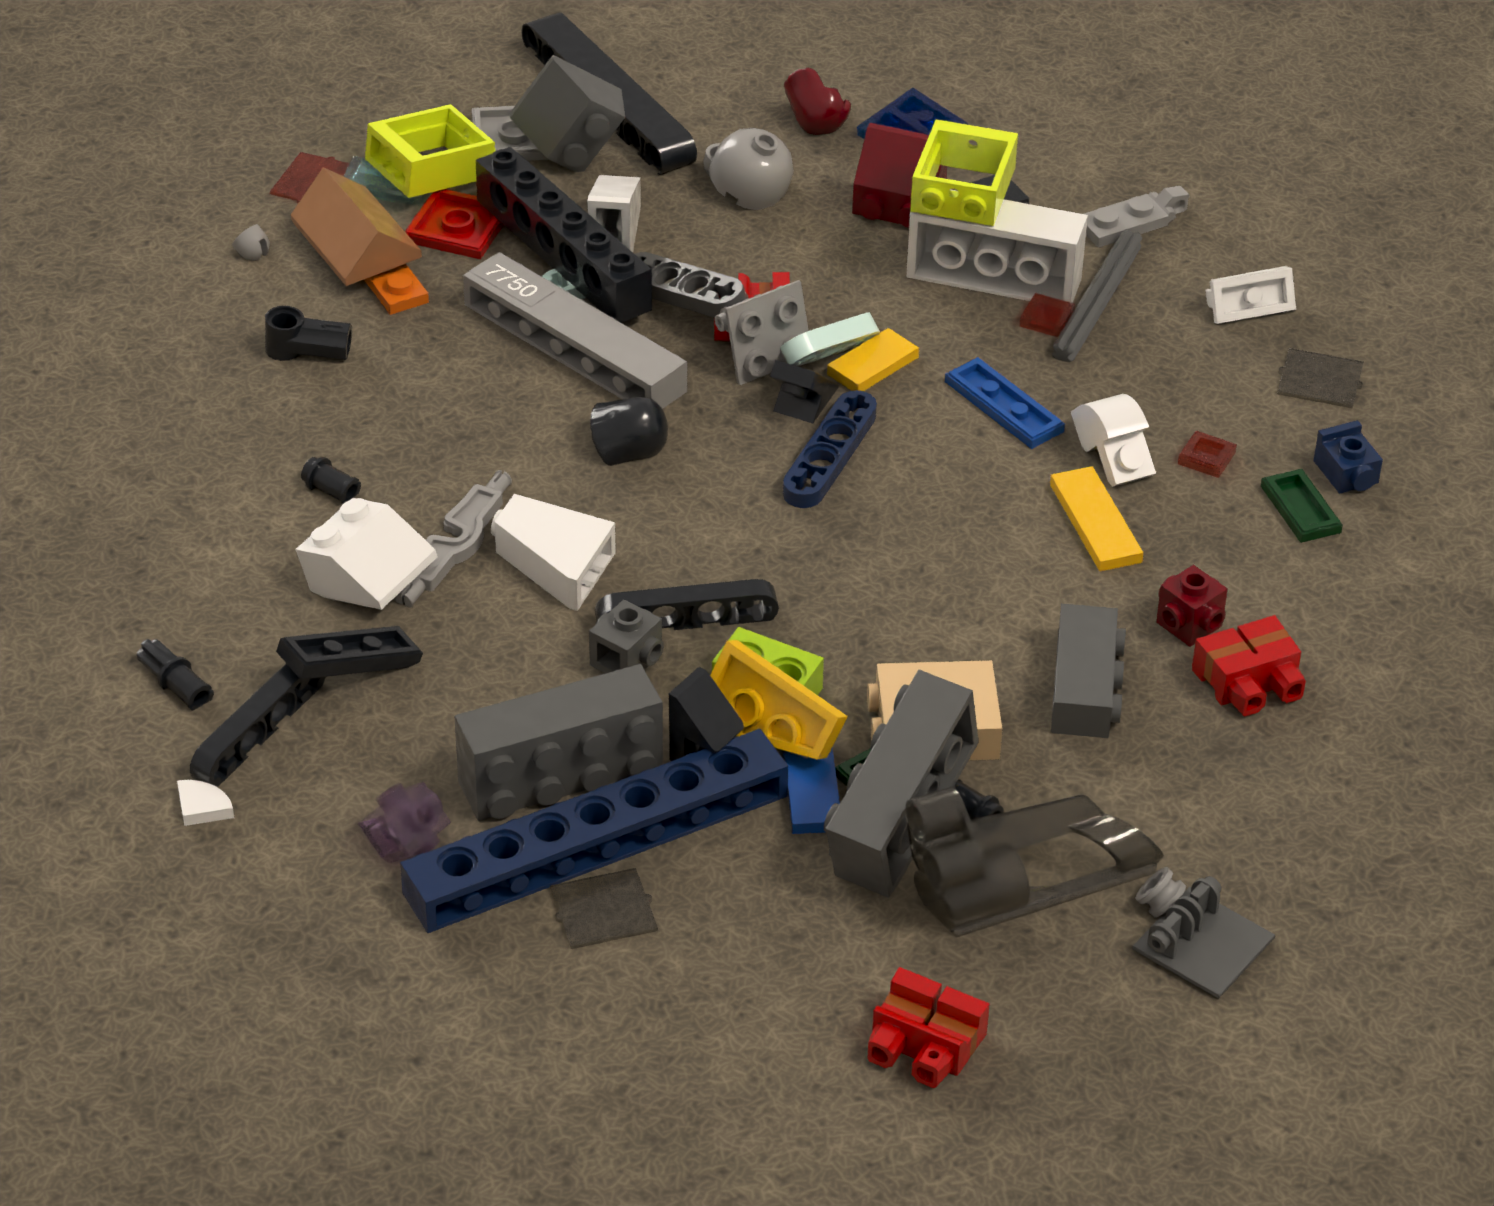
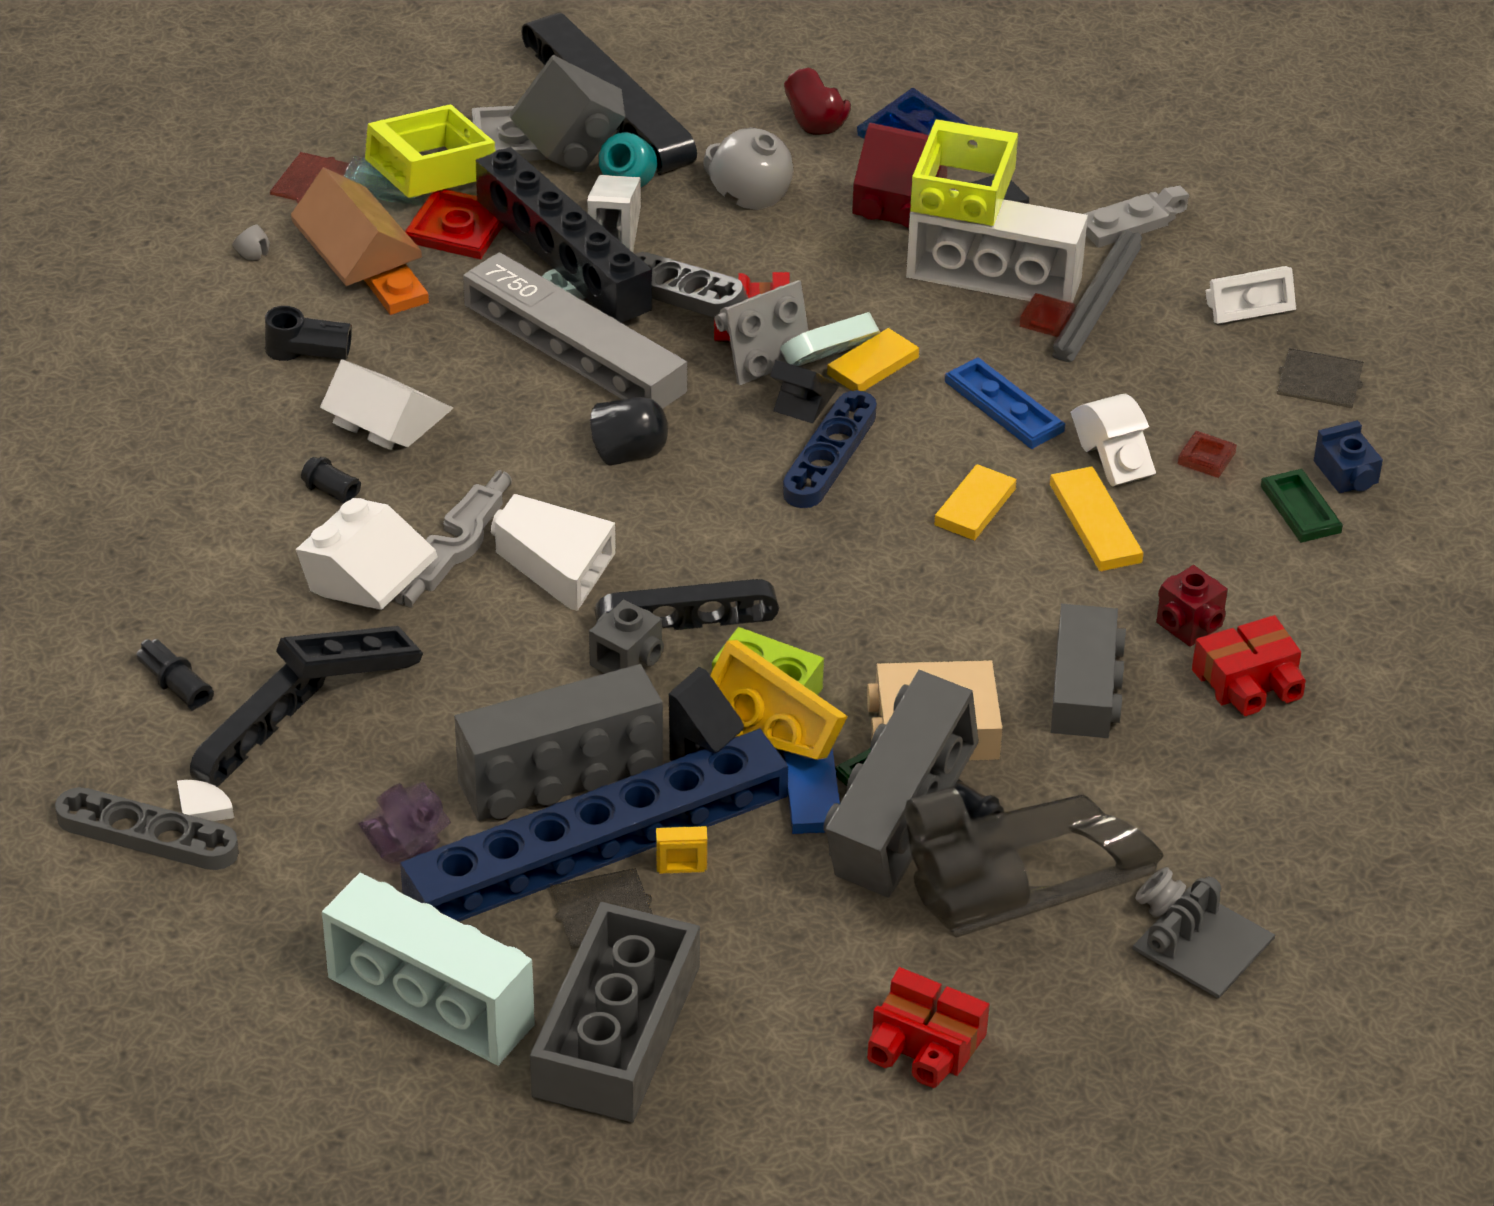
none -> dark grey beam [55,787,239,870]
none -> white slope [320,359,453,450]
none -> light aqua brick [322,873,535,1066]
none -> dark grey brick [530,902,700,1123]
none -> teal head [598,132,657,187]
none -> yellow tile [656,826,707,874]
none -> yellow tile [934,464,1017,541]

